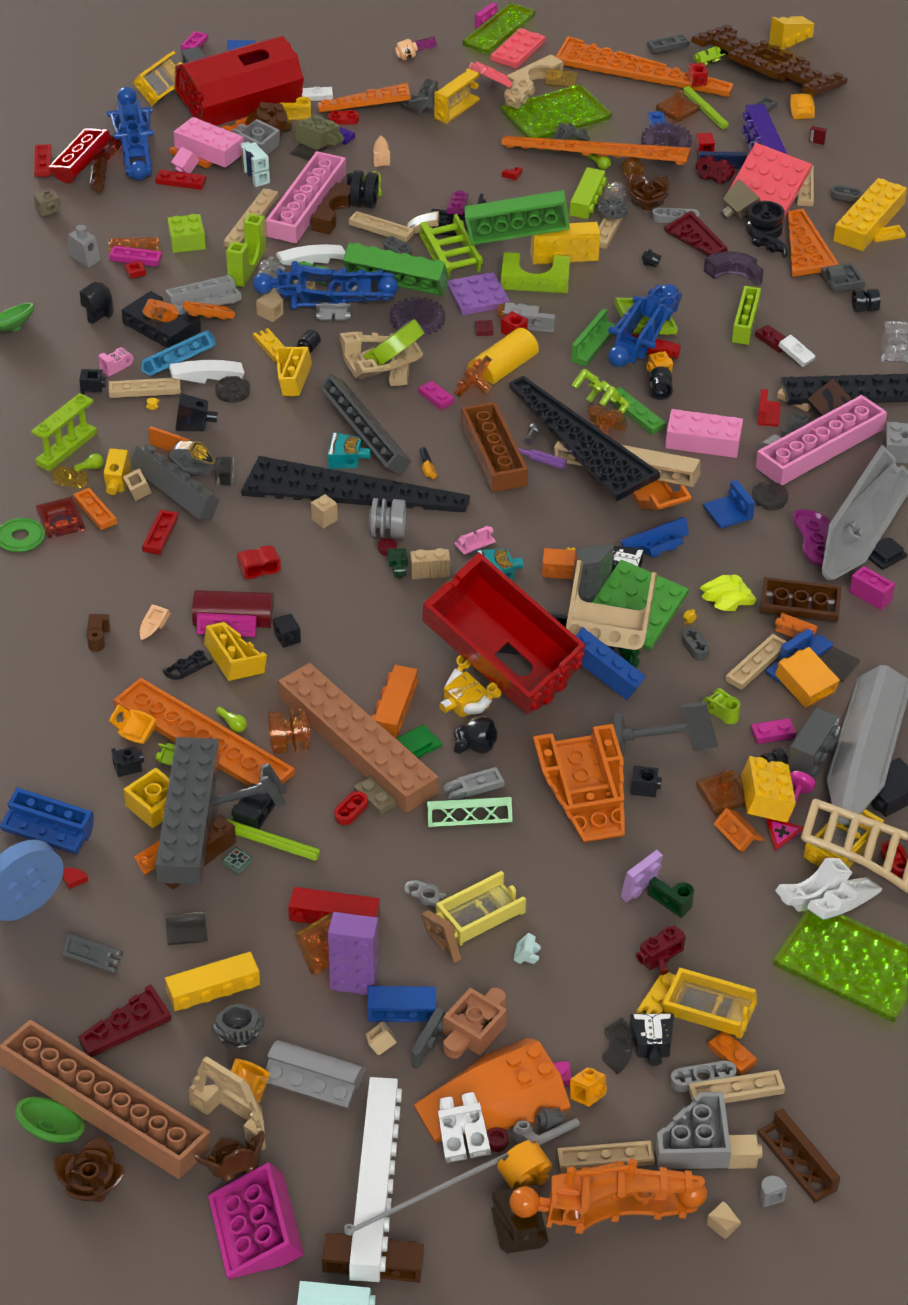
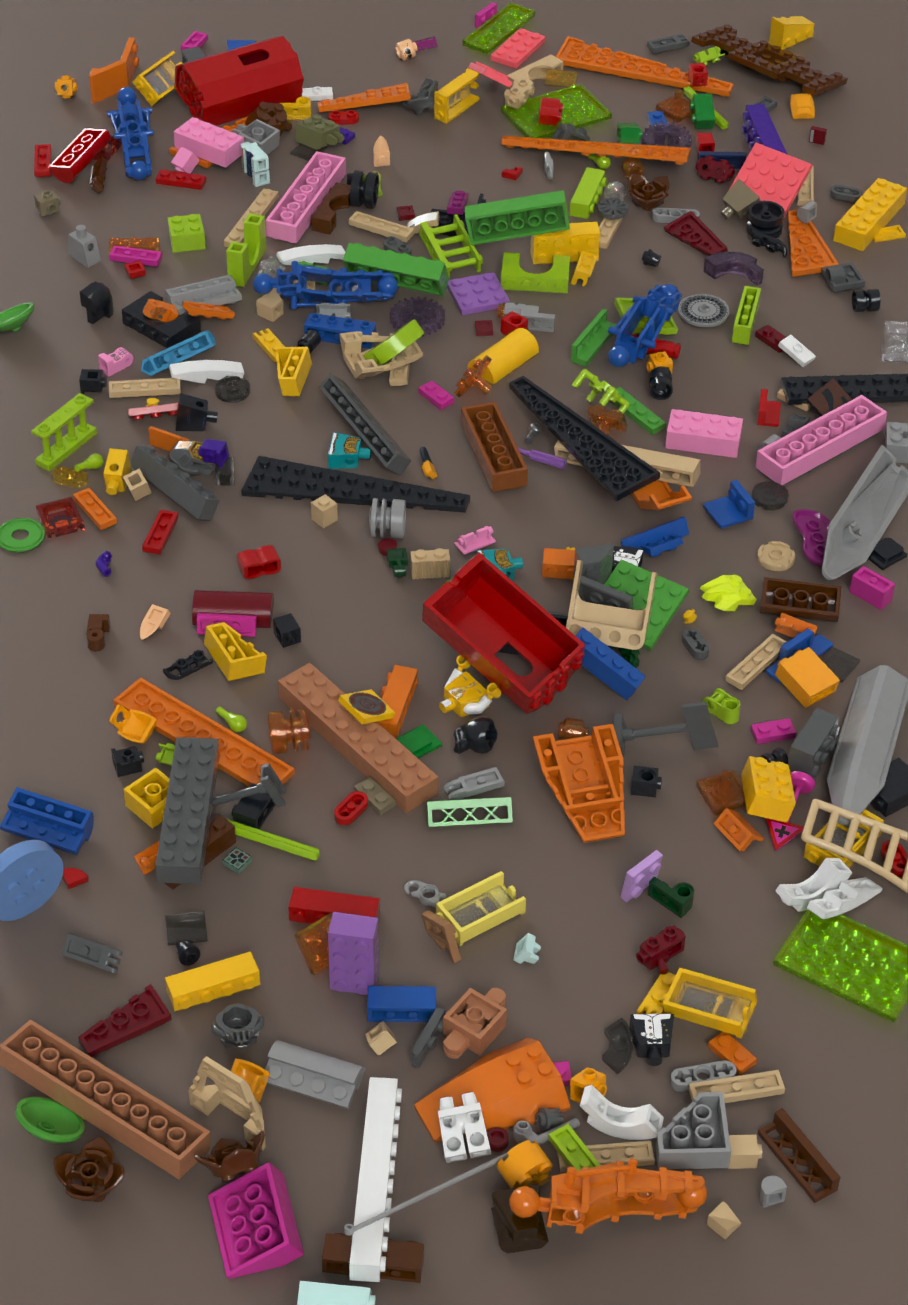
none -> light orange brick [55,75,78,98]
none -> orange windscreen [89,37,139,103]
none -> dark purple arm [96,551,112,577]
none -> plate [128,403,179,420]
none -> black hose [176,939,200,966]
none -> dark purple brick [198,439,229,467]
none -> blue brick [304,313,376,349]
none -> tile [338,689,395,724]
none -> dark red tile [396,205,415,221]
none -> red brick [539,97,563,126]
none -> light grey piece [544,152,554,180]
none -> lime plate [548,1124,601,1171]
none -> clear orange head [558,718,589,740]
none -> yellow hinge [571,251,598,286]
none -> dark grey tile [579,576,634,610]
none -> white arch [580,1085,664,1141]
none -> green brick [617,123,643,143]
none -> piece [678,294,729,327]
none -> green brick [689,94,715,129]
none -> tan tile [757,541,795,571]
none -> light grey brick [797,201,817,224]

